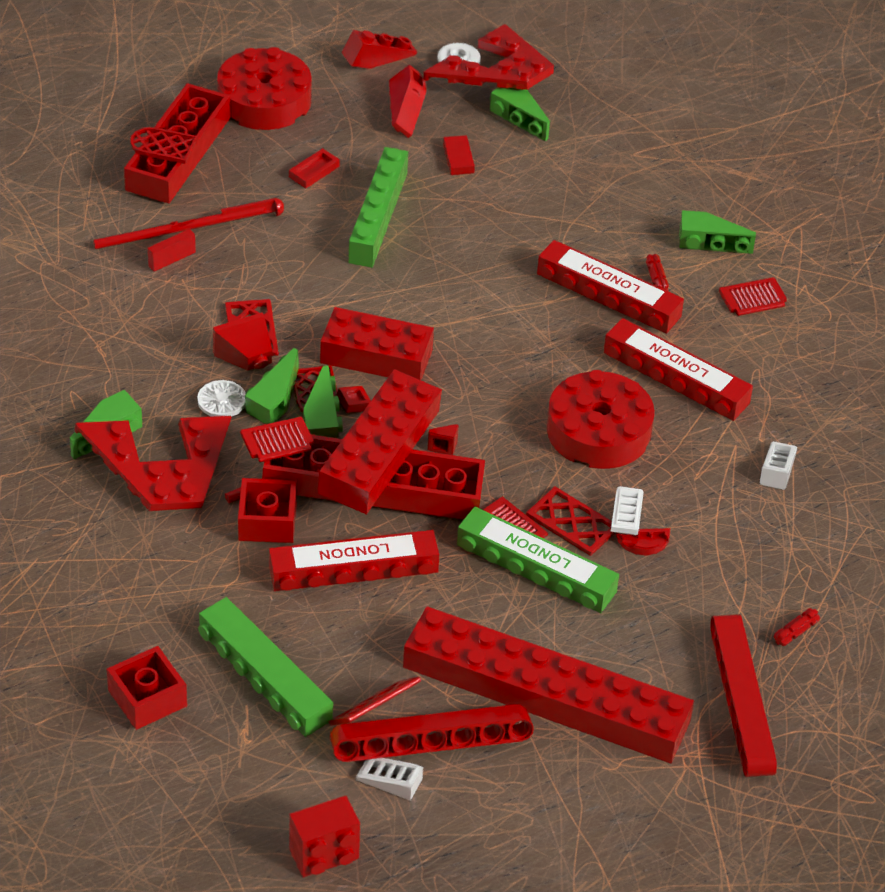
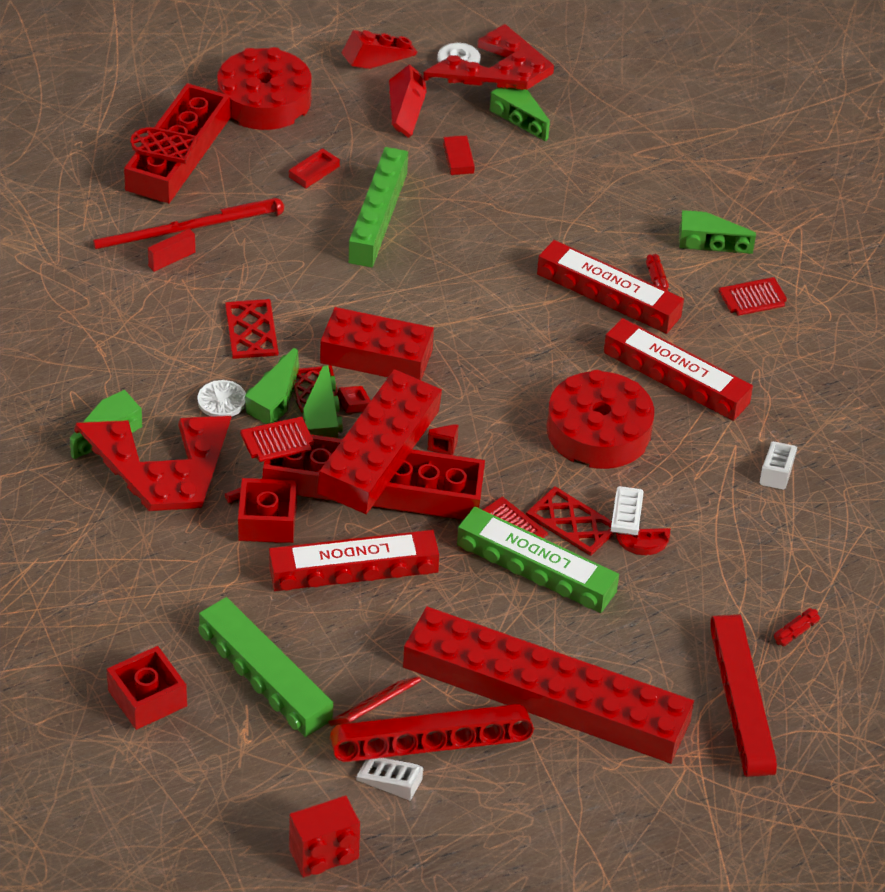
red slope [213,312,273,371] -> none

